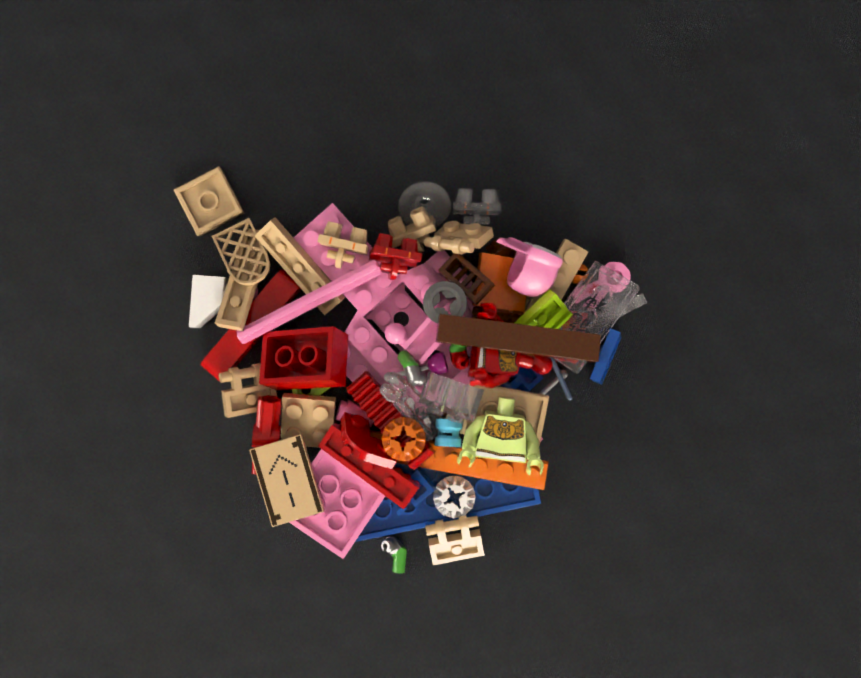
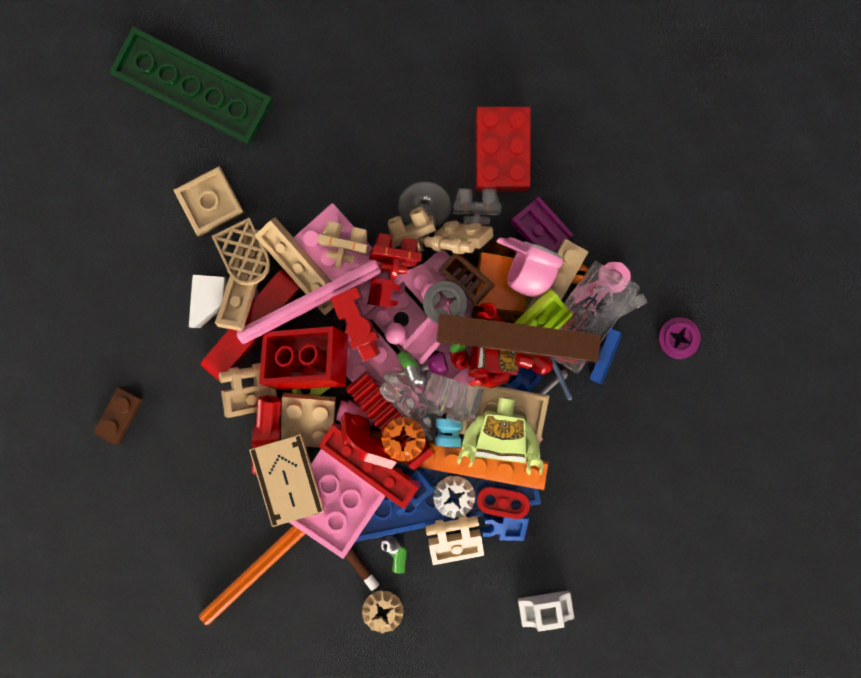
none -> reddish brown plate [93,387,143,445]
none -> dark green plate [109,26,273,146]
none -> orange axle [199,525,305,625]
none -> red hips [330,287,380,361]
none -> reddish brown bar [346,547,379,591]
none -> tan gear [362,591,404,634]
none -> red tile [367,278,401,308]
none -> red brick [476,107,530,192]
none -> red plate [477,486,530,519]
none -> blue plate [480,514,529,541]
none -> magenta plate [510,197,573,252]
none -> white brick [518,590,574,632]
none -> magenta gear [658,317,701,359]

